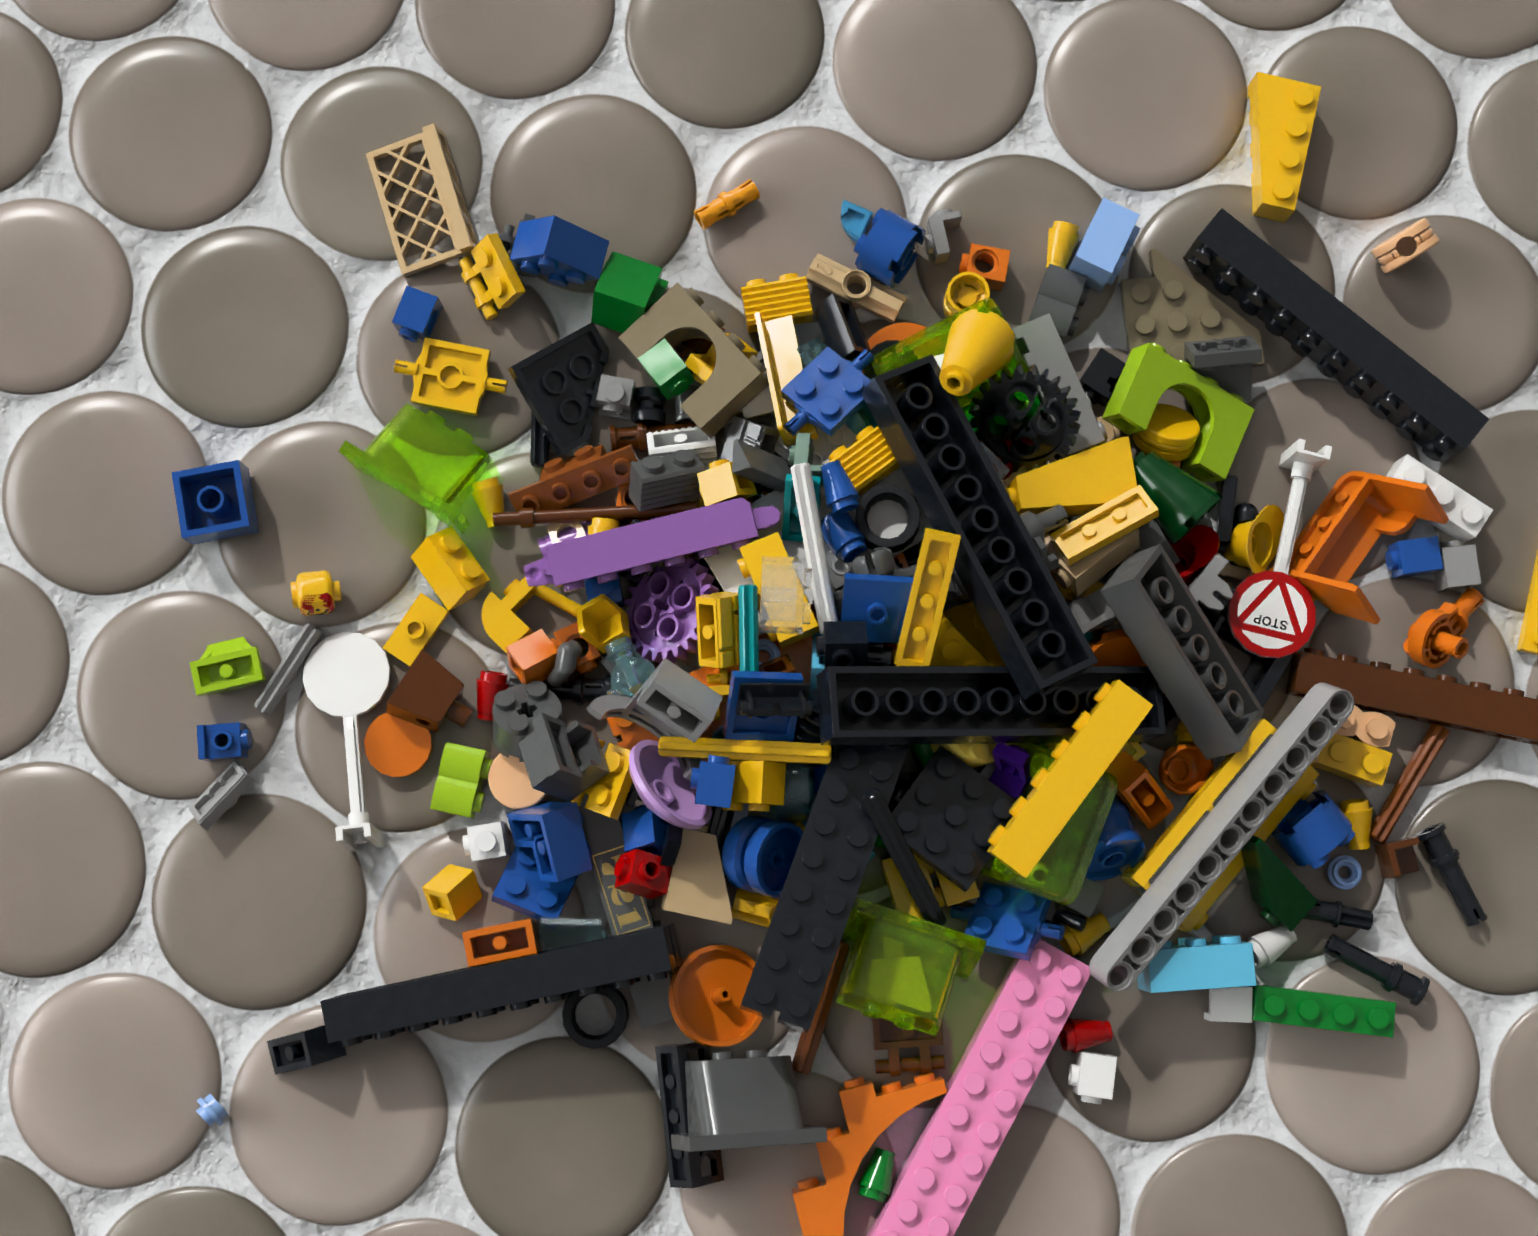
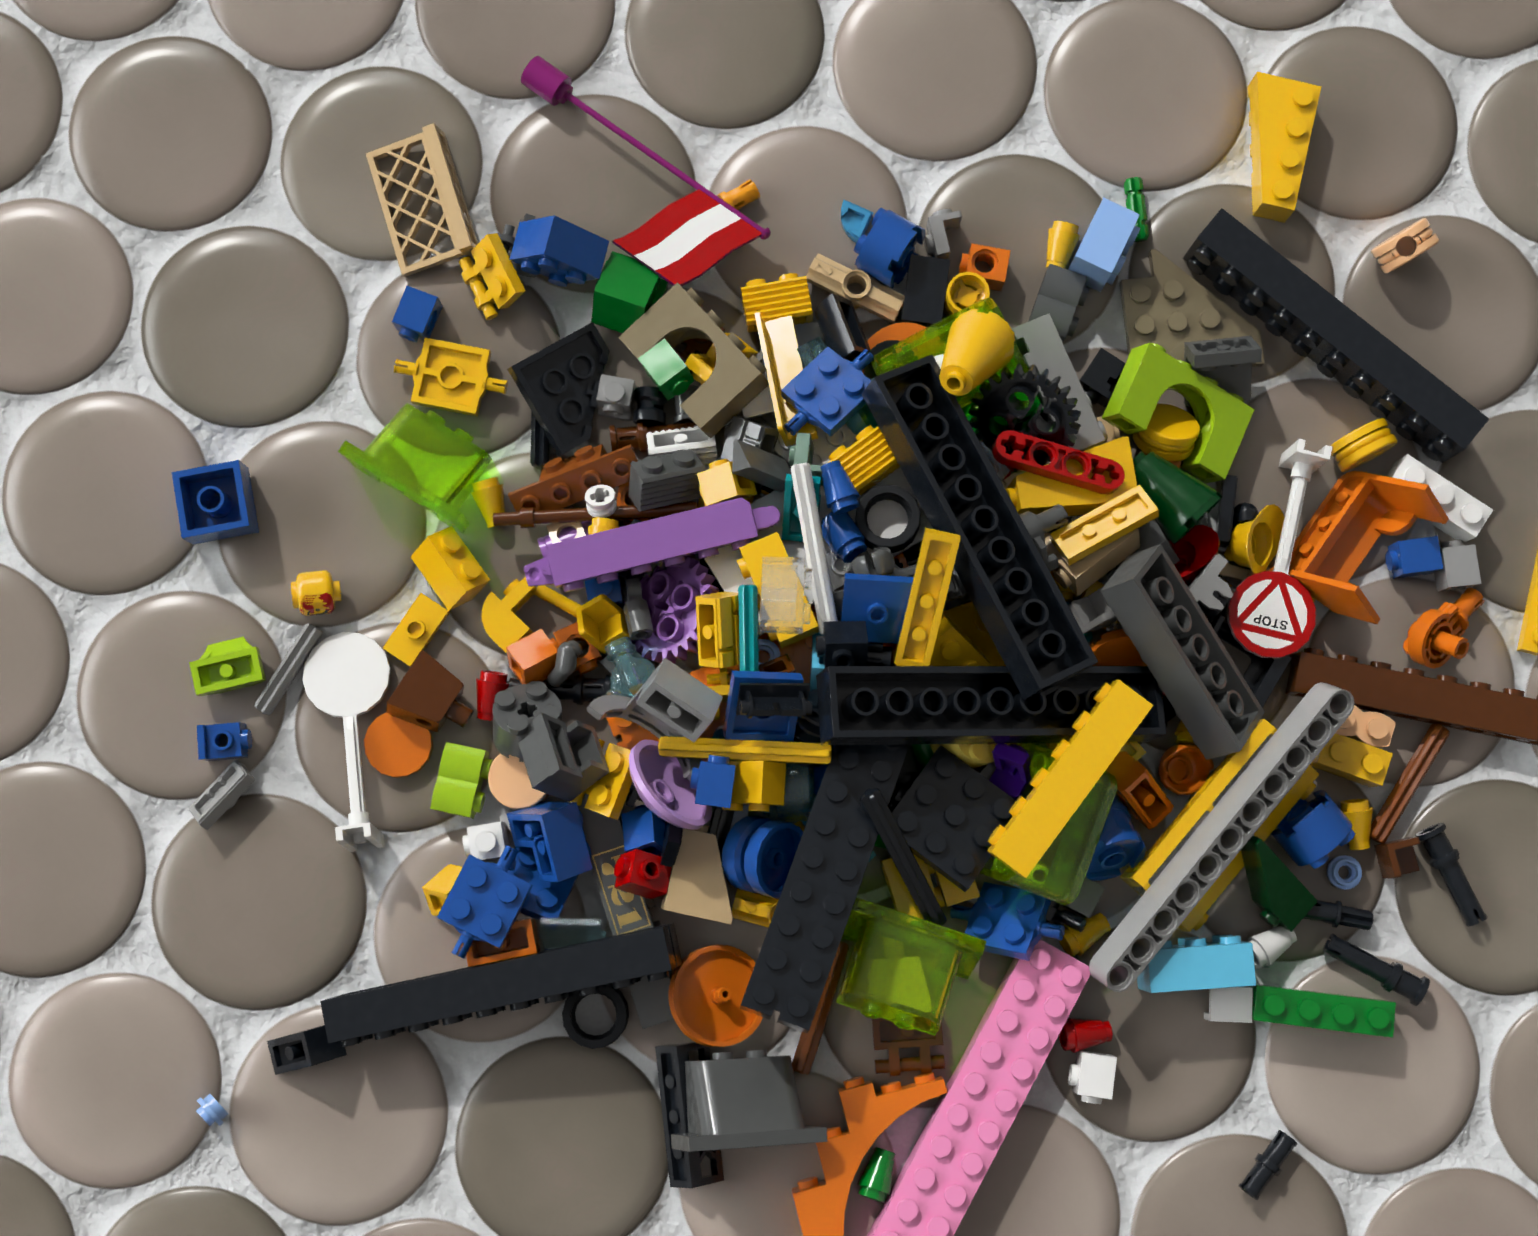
none -> blue plate [437,845,533,959]
none -> flag [521,56,771,286]
none -> white bush [585,485,617,518]
none -> dark grey bar [622,578,653,640]
none -> black brick [902,254,950,332]
none -> red beam [992,430,1125,495]
none -> green axle [1124,177,1149,242]
none -> black pin [1238,1130,1298,1200]
none -> yellow head [1331,418,1398,472]

